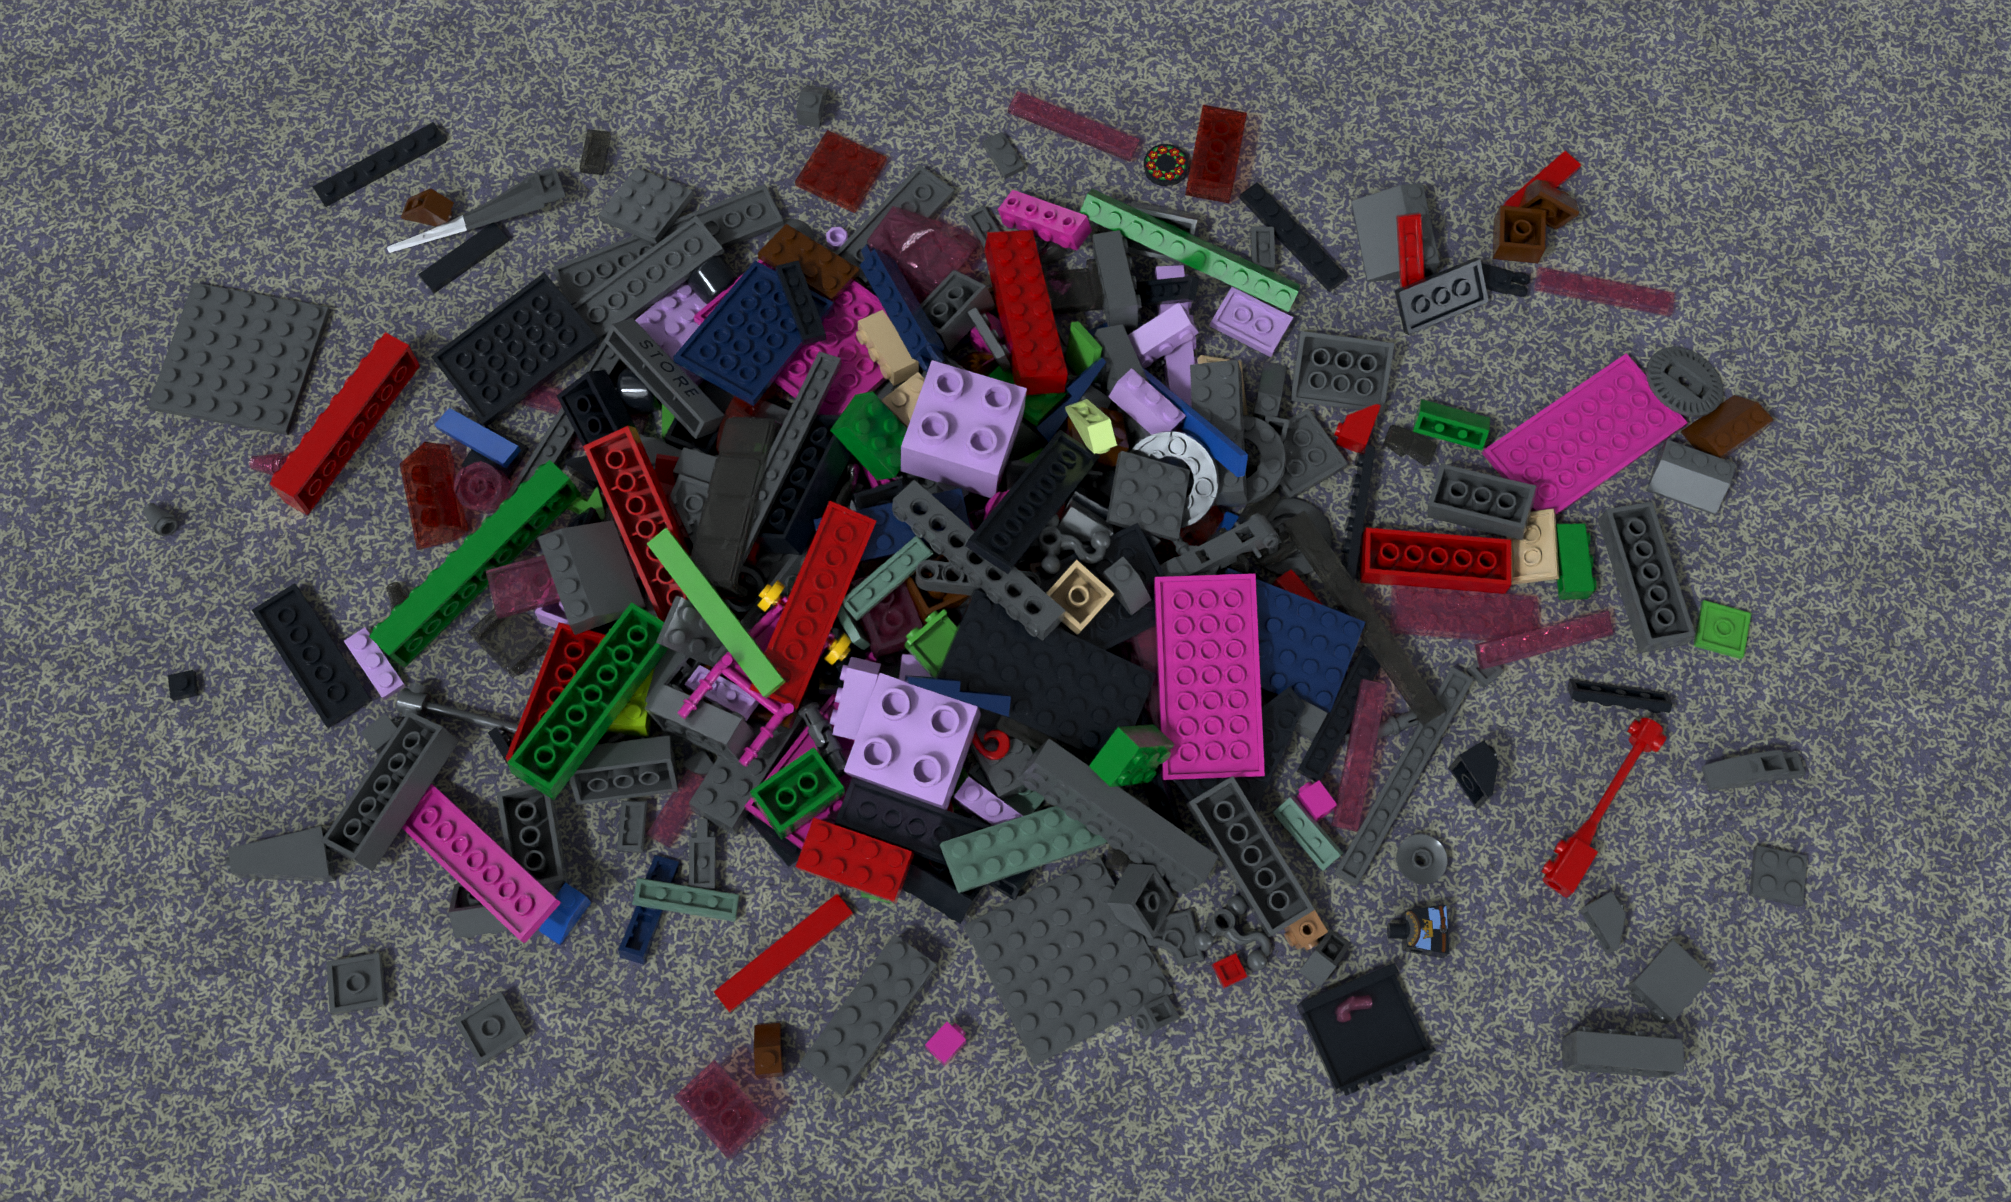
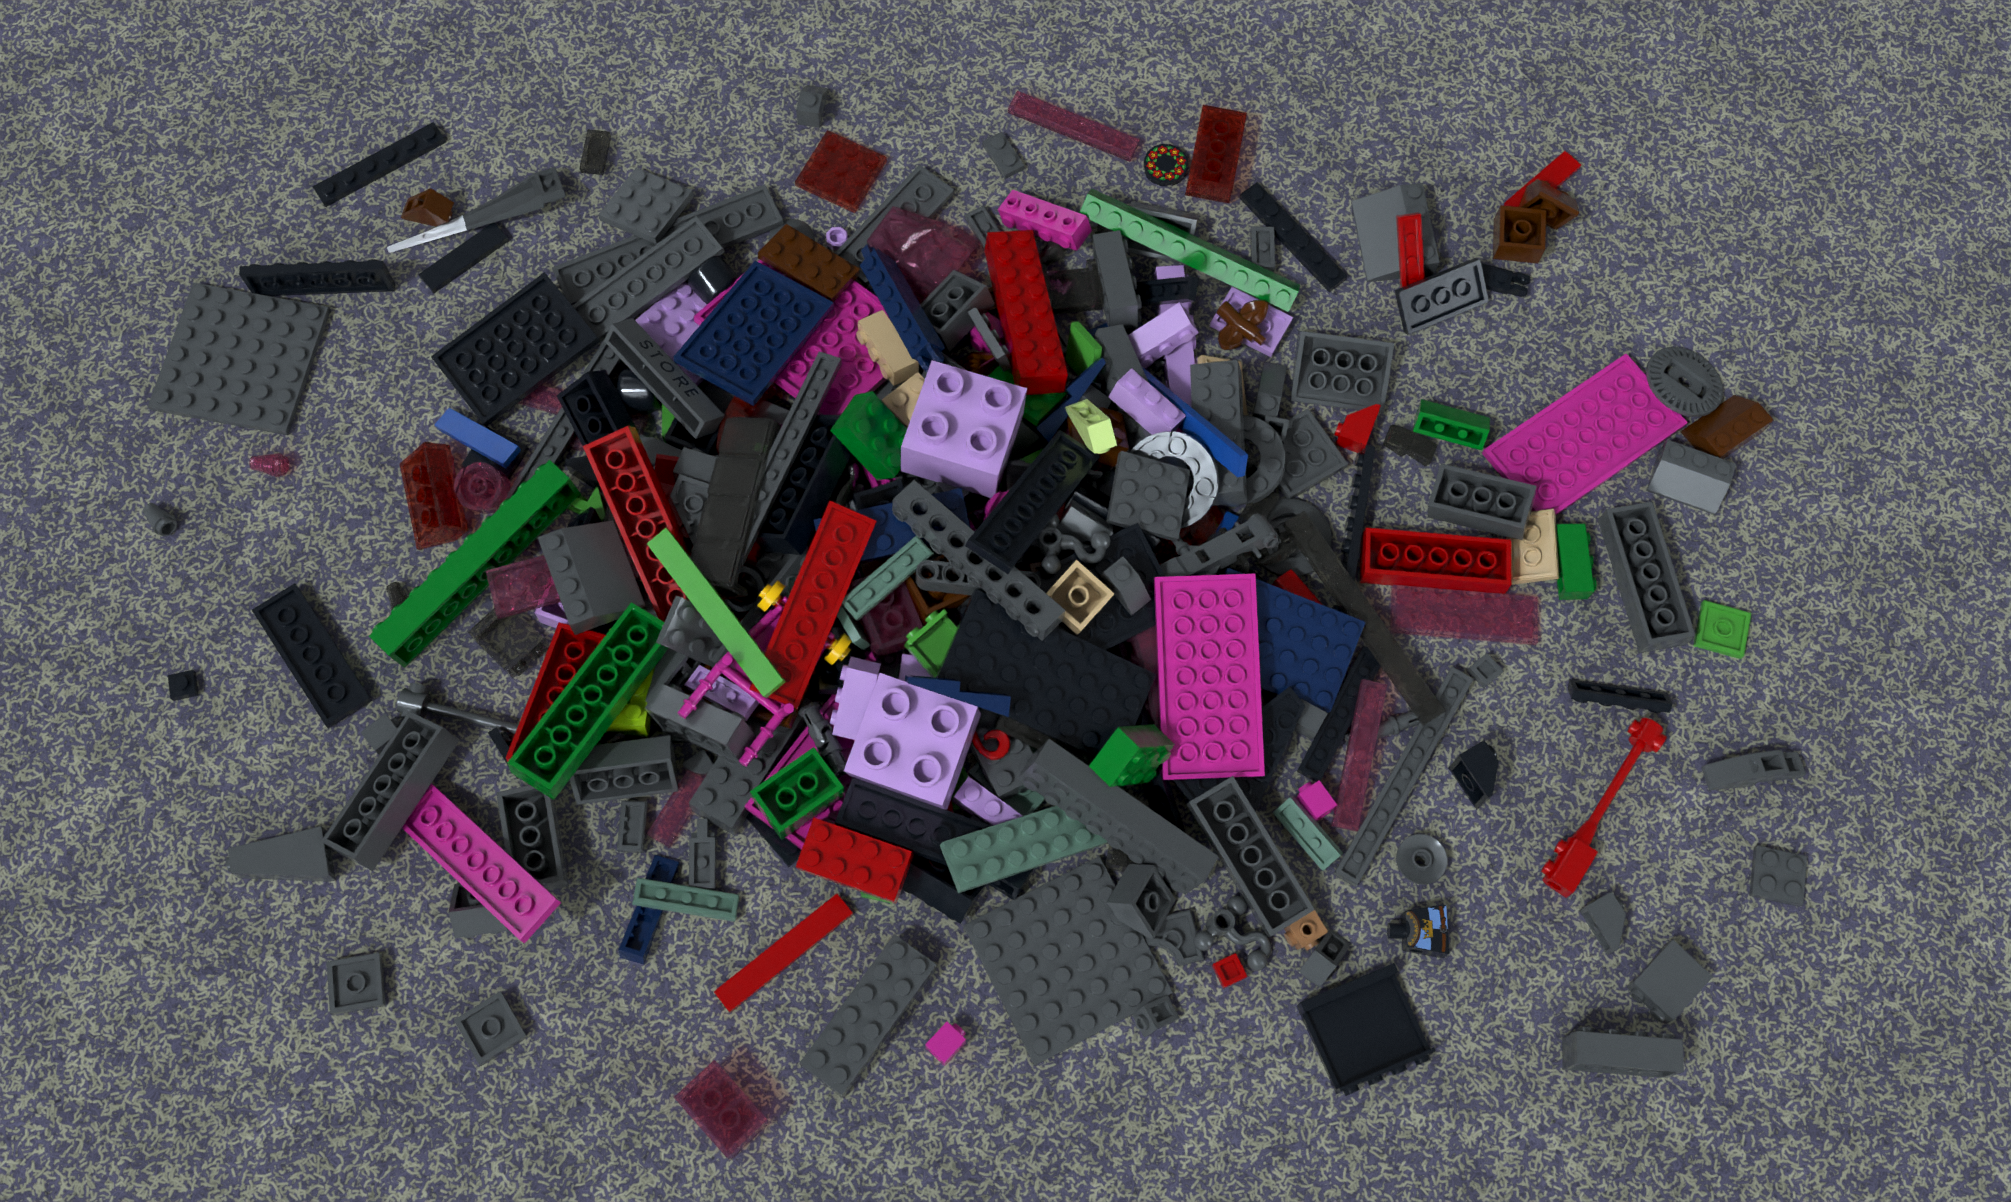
red brick [269,332,420,516] -> none
lavender plate [344,627,406,700] -> none
blue slope [539,883,591,945] -> none
reddish brown slope [754,1023,784,1079] -> none
black plate [776,261,826,345] -> none
clear pink arm [1335,995,1372,1022] -> none
clear pink plate [1475,610,1613,669] -> none
clear pink plate [1534,267,1675,317] -> none
none -> black plate [239,259,395,296]
none -> reddish brown plant [1216,300,1268,350]

